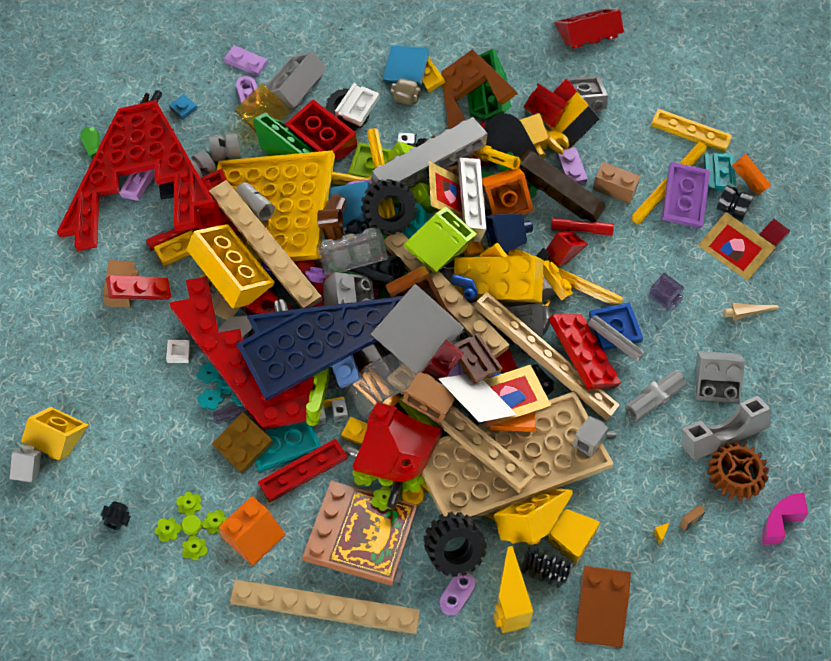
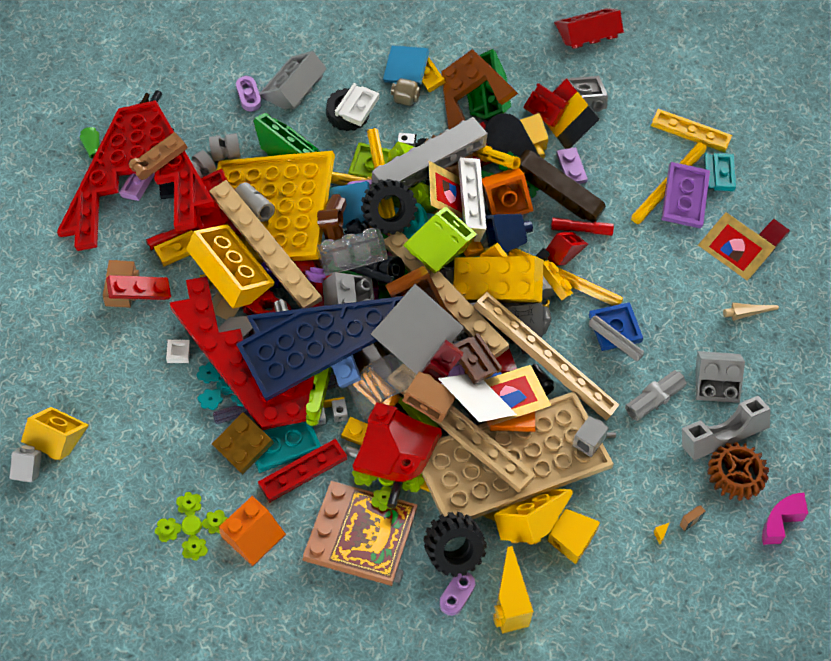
black gear [100,501,131,530] -> none
dark azure plate [169,94,197,120] -> none
lavender plate [224,45,268,76] -> none
tan plate [230,579,420,634] -> none
clear yellow plate [234,83,291,132] -> none
red slope [285,99,357,160] -> none
yellow tile [401,487,424,506] -> none
blue arm [451,274,478,300] -> none
black piece [522,546,573,588] -> none
yellow hand [545,128,569,155] -> none
red plate [548,314,621,389] -> none
dark orange slope [575,565,631,648] -> none
medium nougat brick [593,162,641,204] -> none
clear purple brick [648,273,684,310] -> none
black wheel [716,185,753,220] -> none
orange plate [732,154,771,195] -> none
none -> medium nougat plate [129,132,188,180]

